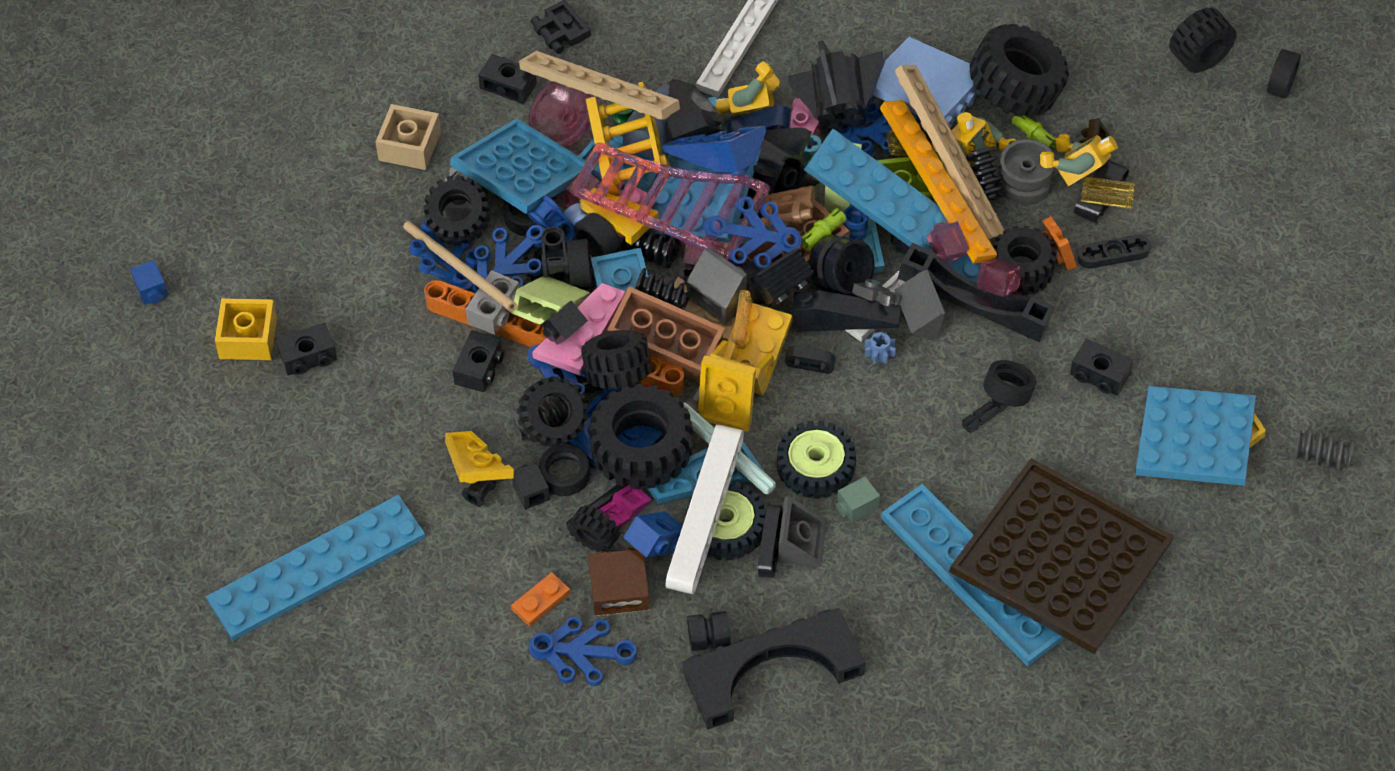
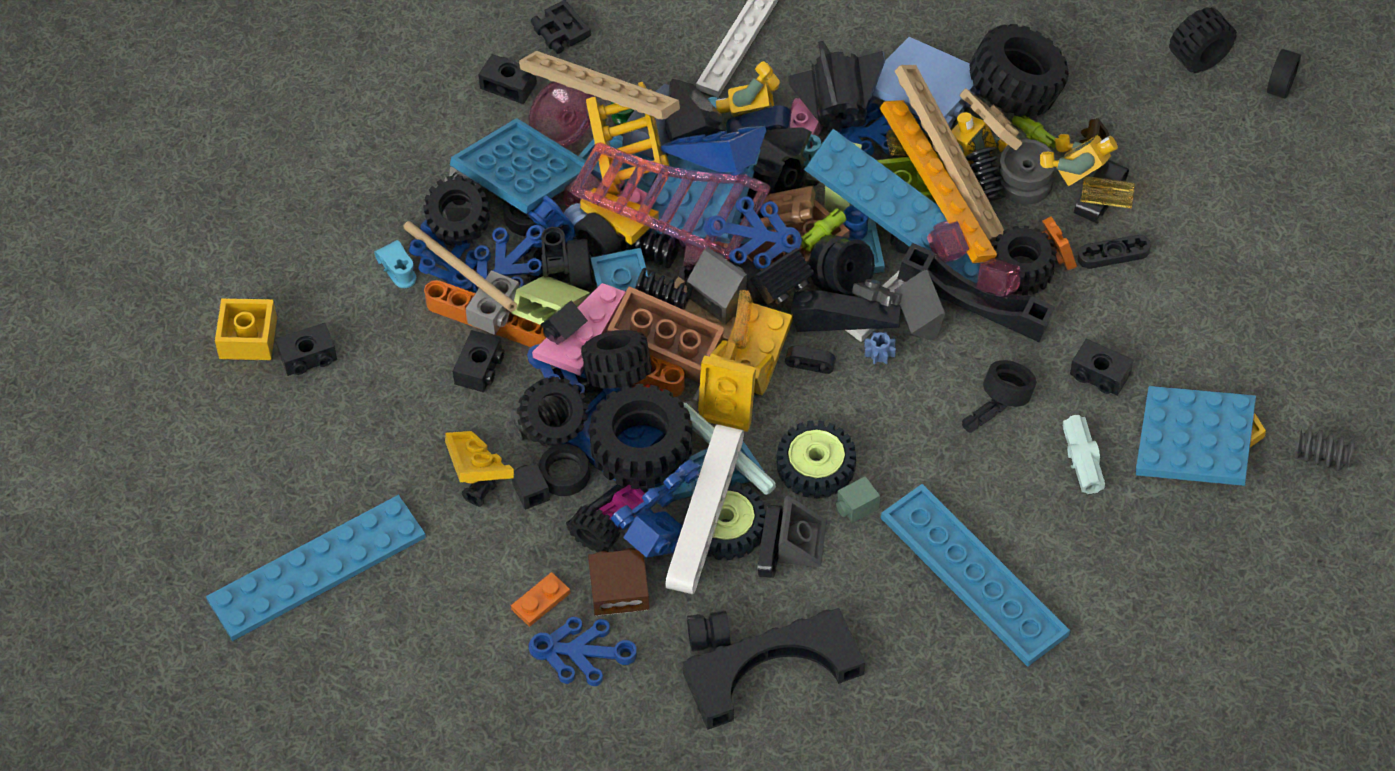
blue brick [130,260,168,305] -> none
tan brick [376,104,441,170] -> none
dark brown plate [949,458,1174,654] -> none
none -> medium azure piece [374,240,417,288]
none -> blue plant [611,459,701,530]
none -> tan wing [959,88,1022,150]
none -> light aqua piece [1062,415,1105,494]

